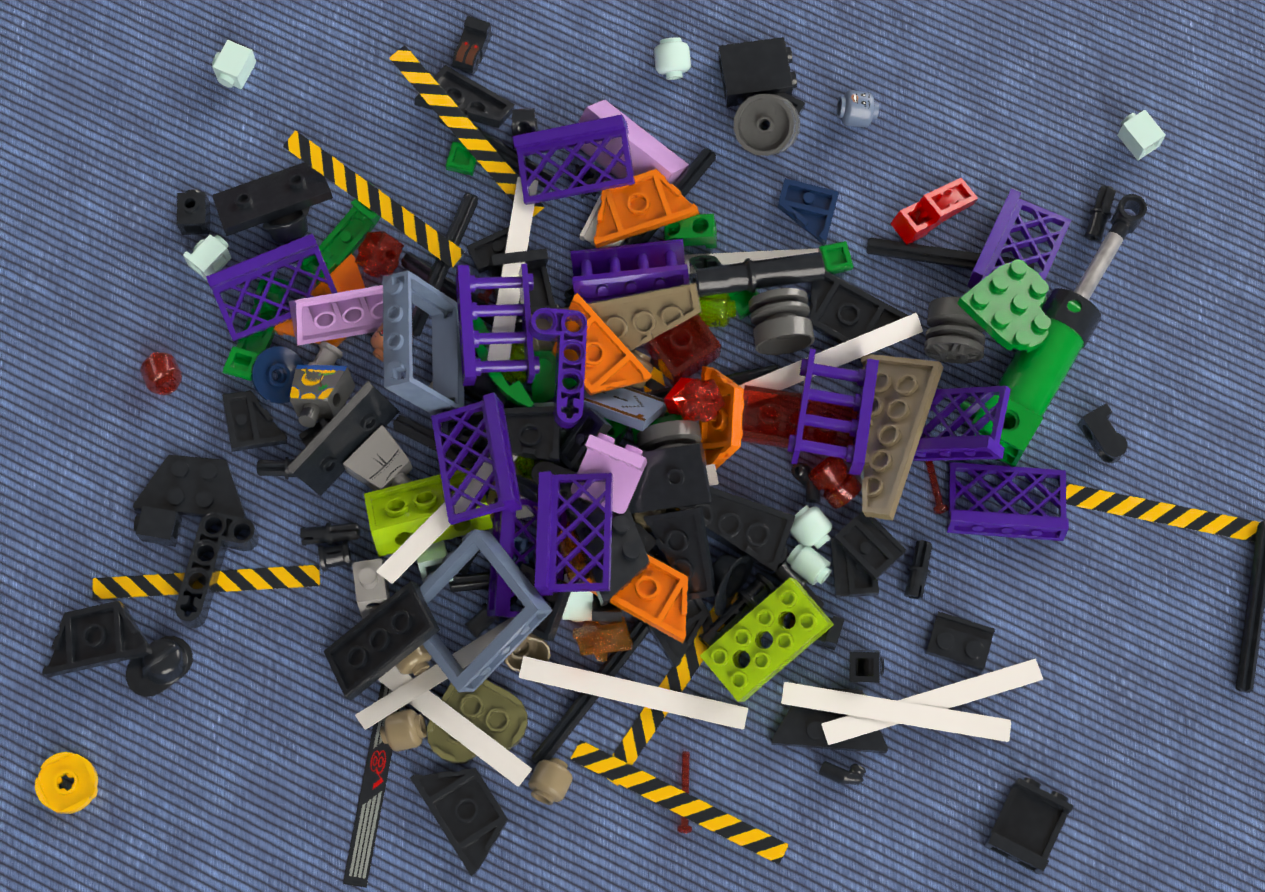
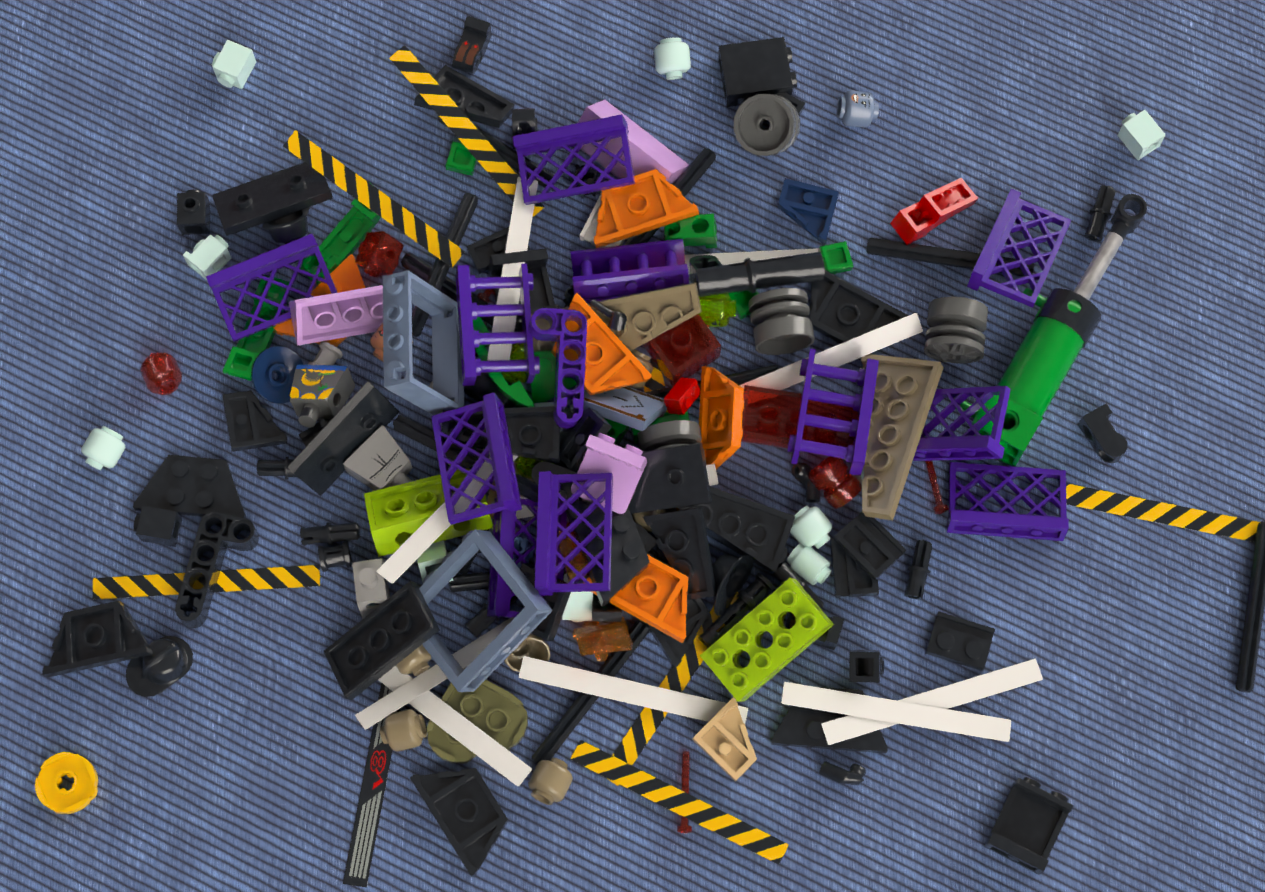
clear red brick [672,378,726,423] -> none
plate [957,259,1051,353] -> none
none -> light aqua head [81,426,125,471]
none -> black hand [590,299,627,331]
none -> tan wing [692,697,757,782]

